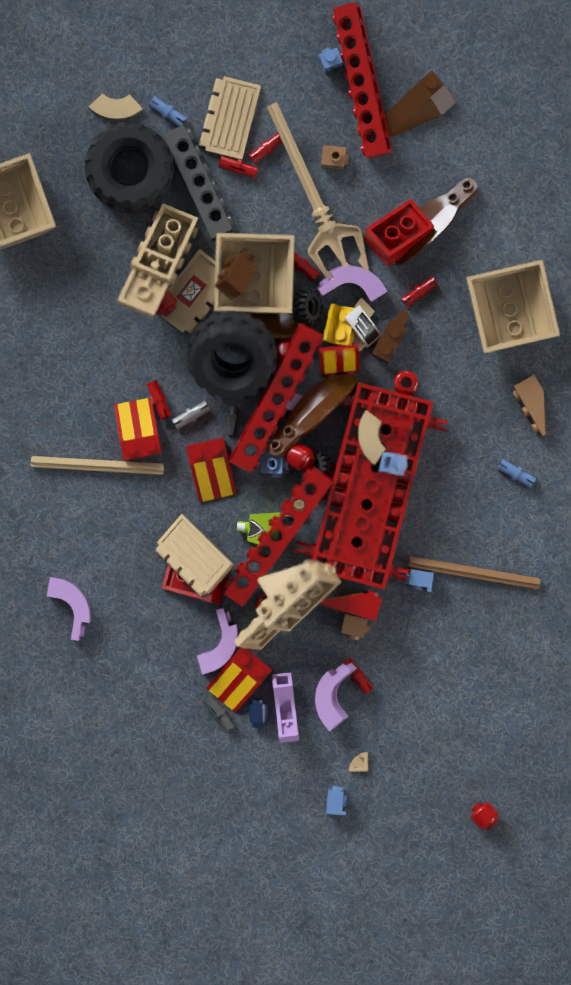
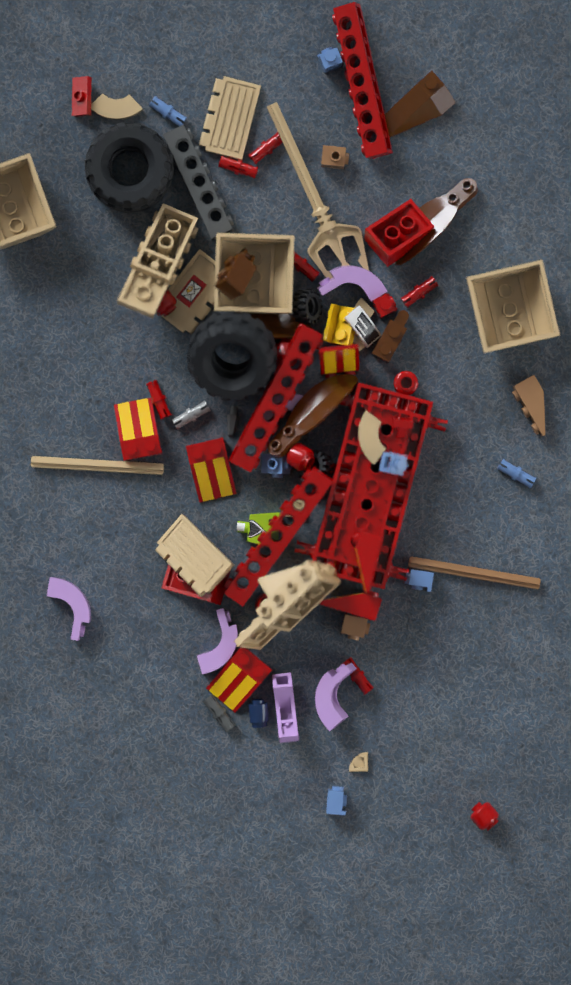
none -> red plate [72,76,92,117]
none -> red slope [352,530,383,593]
none -> red brick [372,293,397,319]

